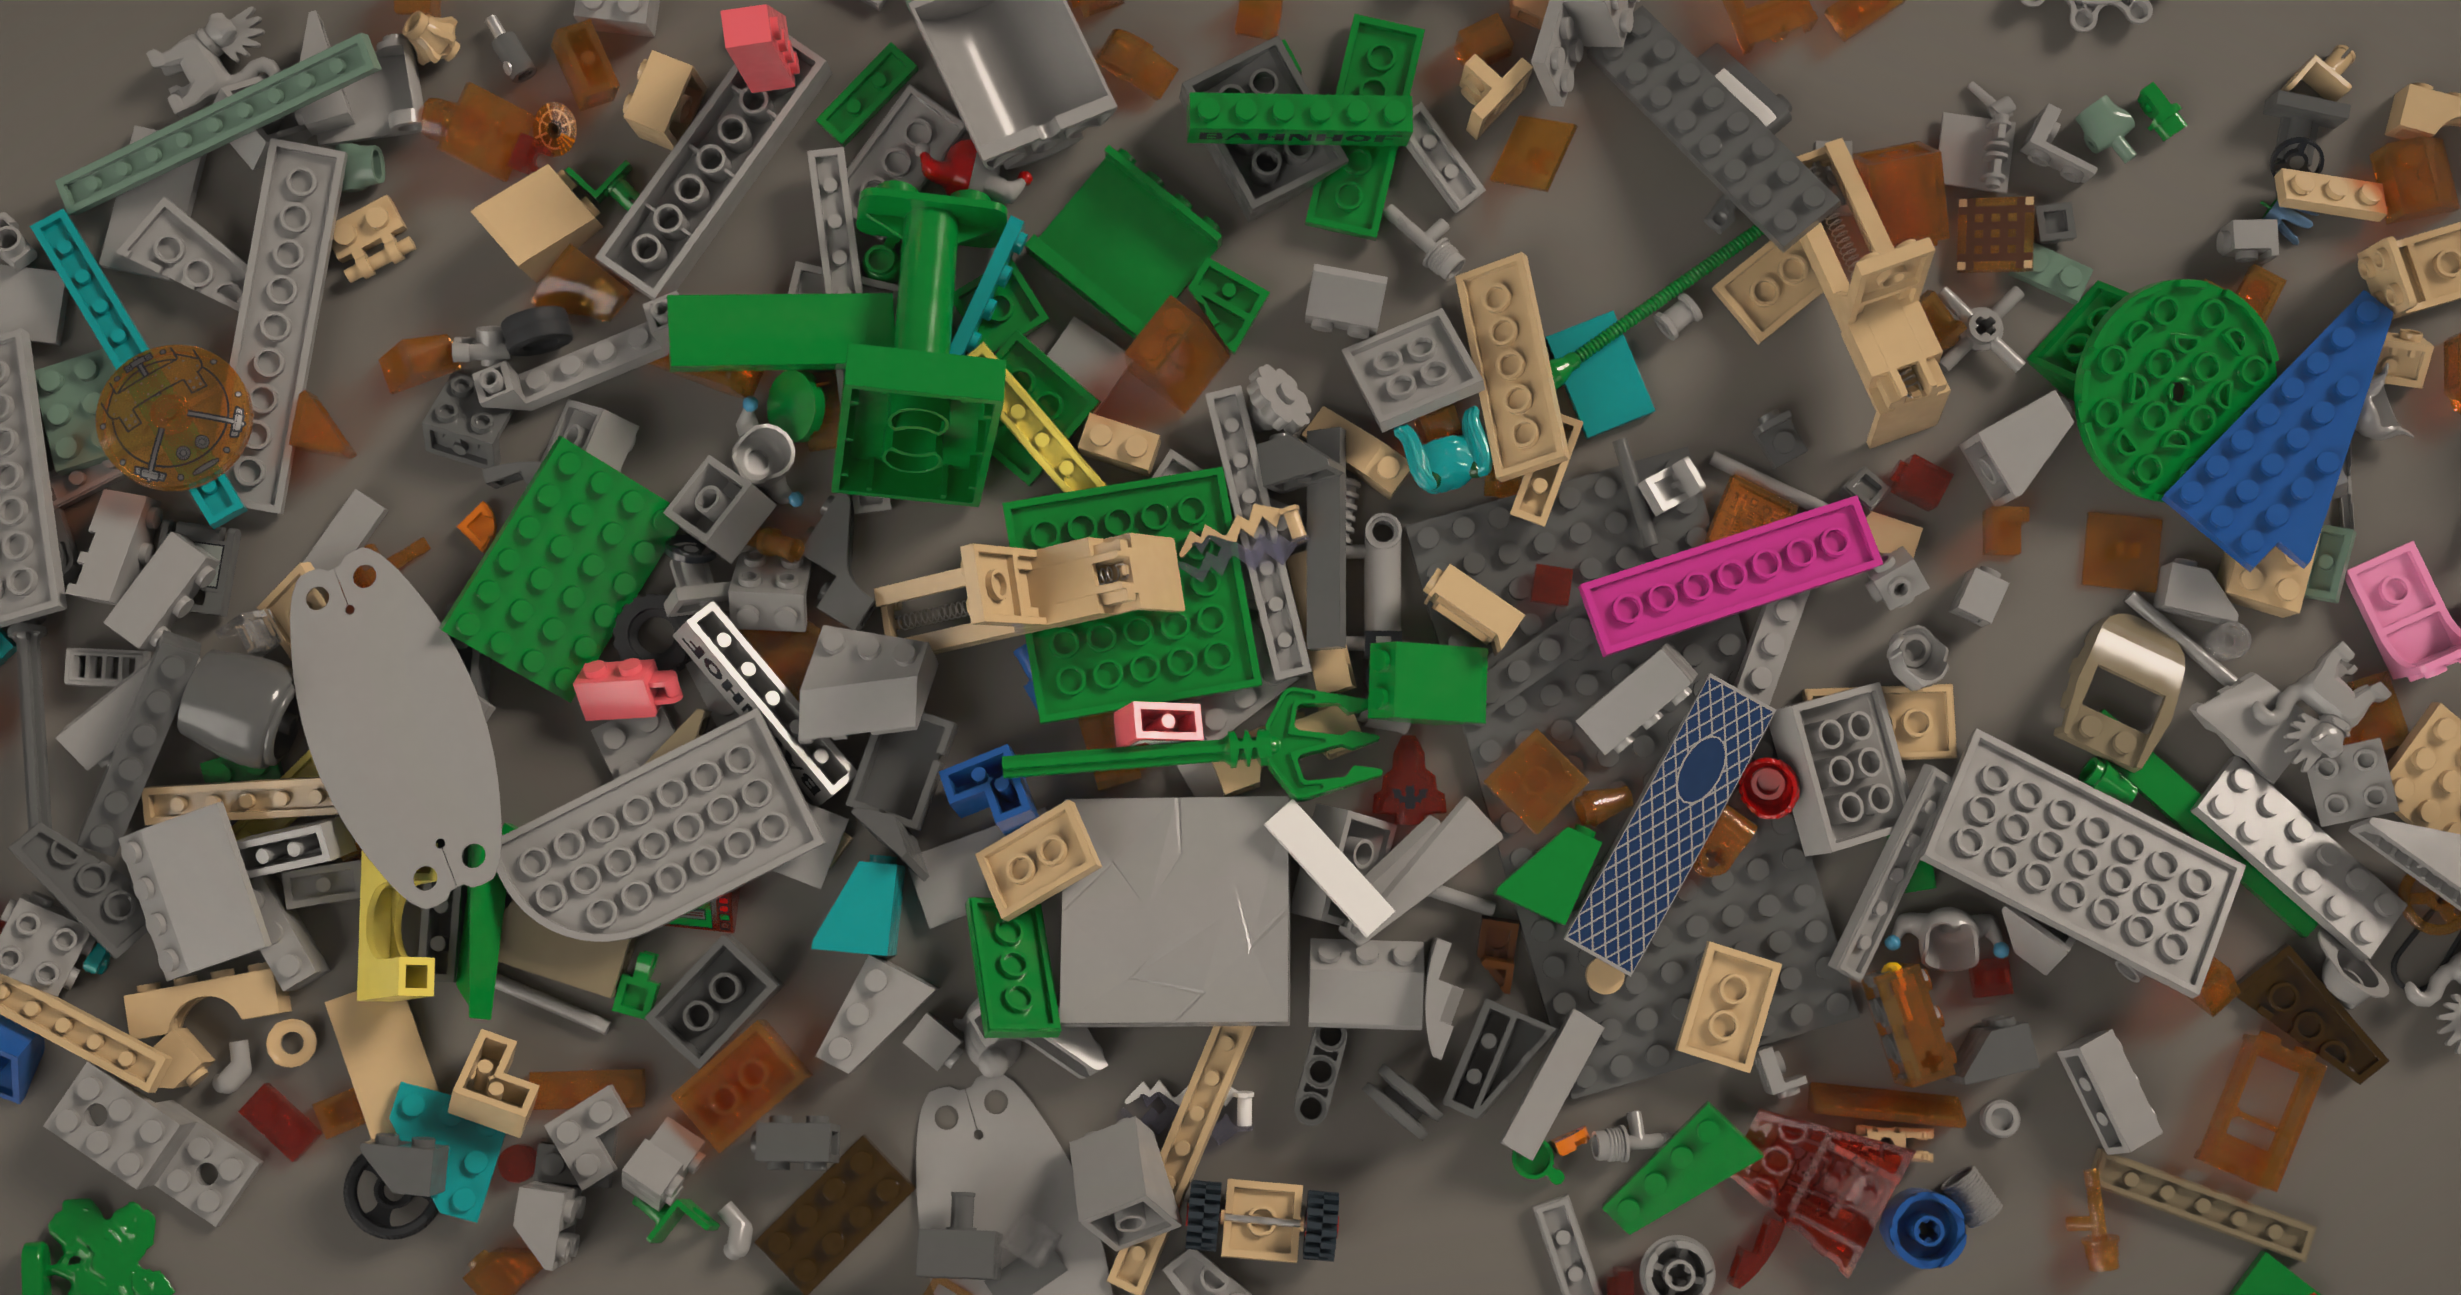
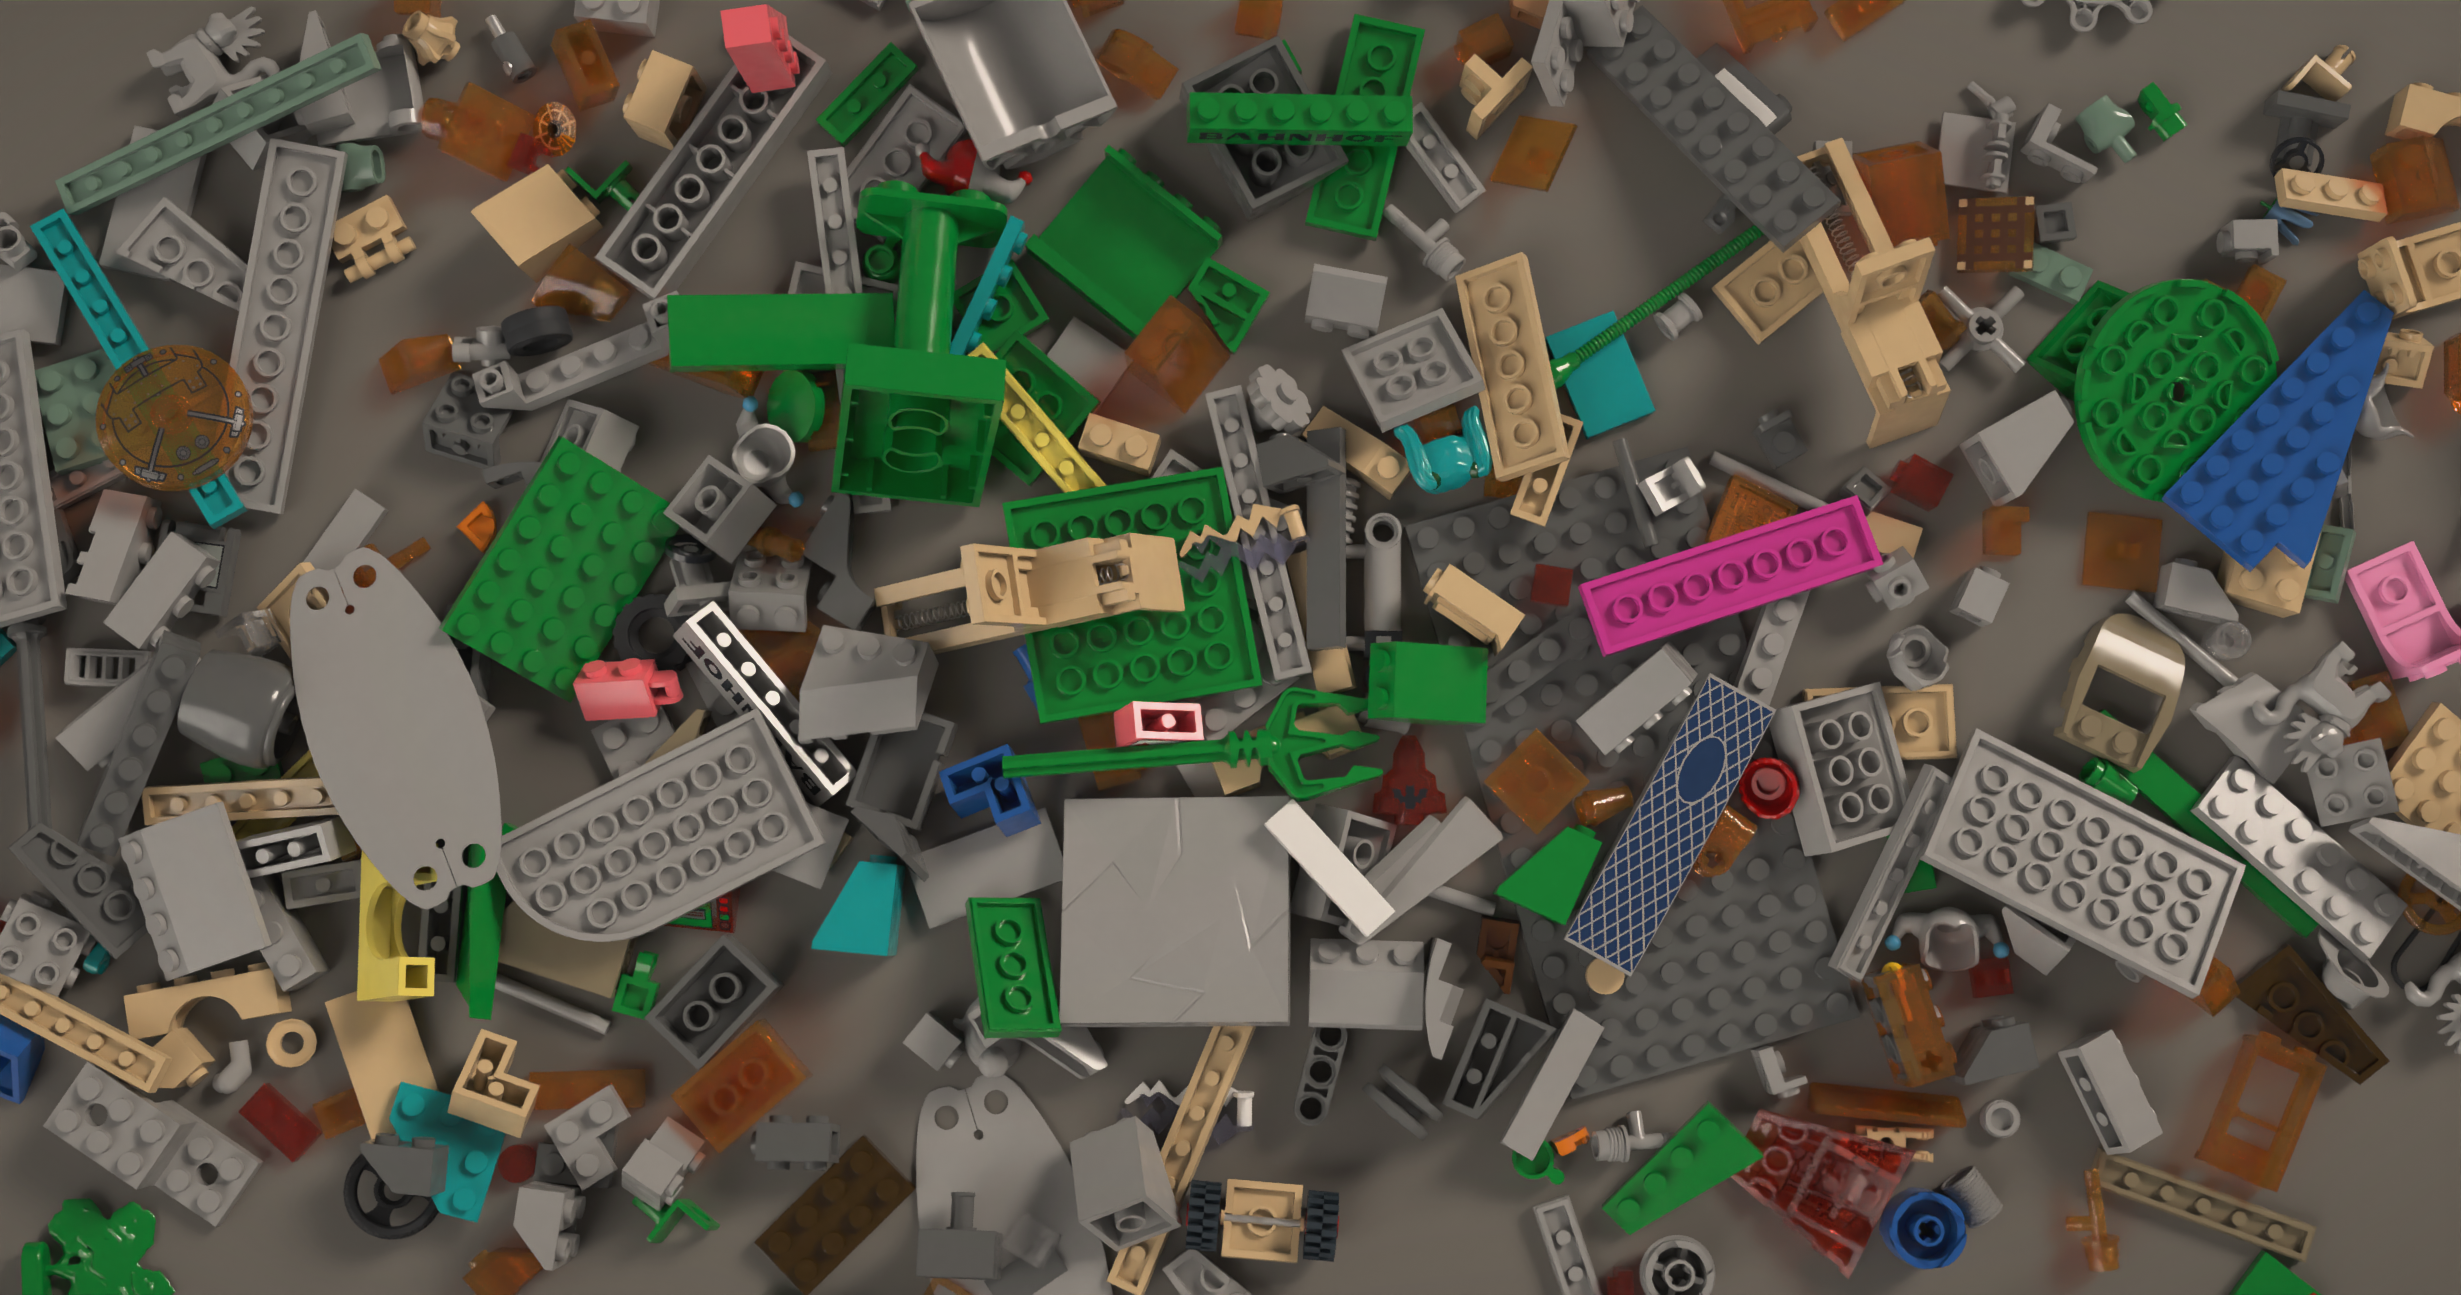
clear orange slope [288,390,357,459] -> none
light grey arm [717,1201,753,1260] -> none
light grey wedge [816,955,940,1074] -> none
tan plate [975,800,1102,922] -> none
tan plate [1675,941,1782,1073] -> none
clear red slope [1726,1215,1786,1289] -> none

